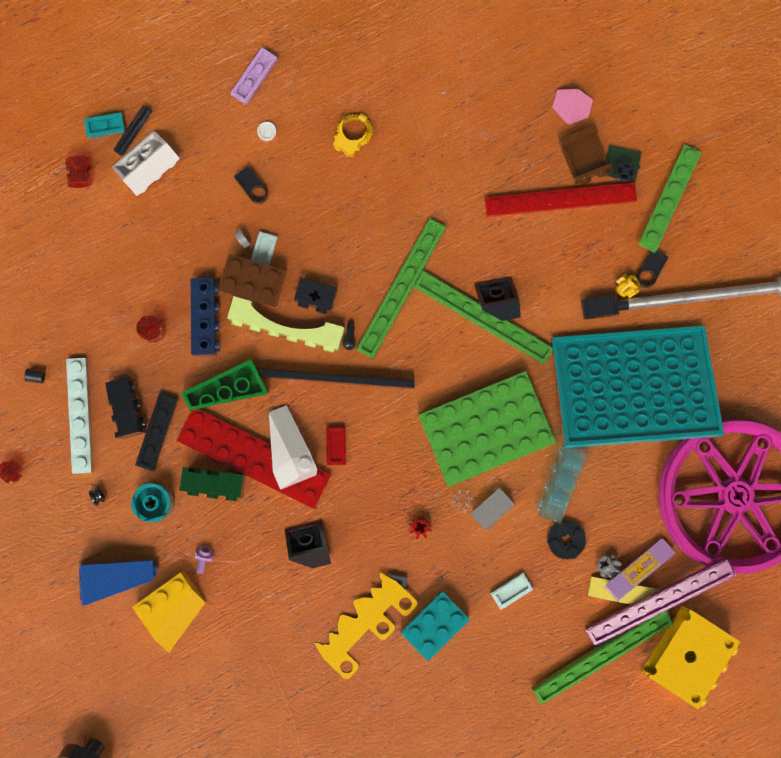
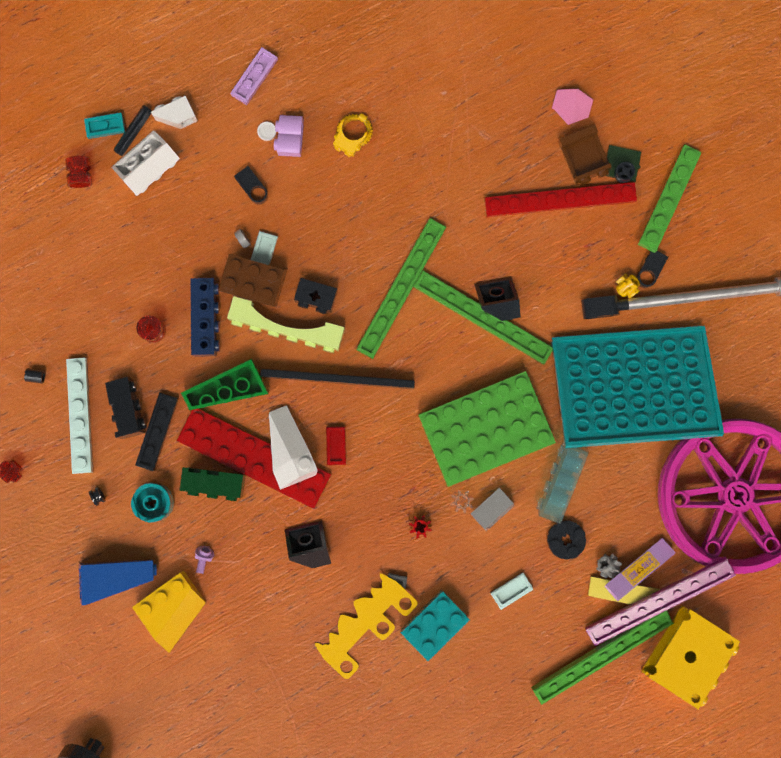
black piece [342,321,356,350] -> none
none -> white slope [151,96,197,129]
none -> lavender brick [274,115,304,157]

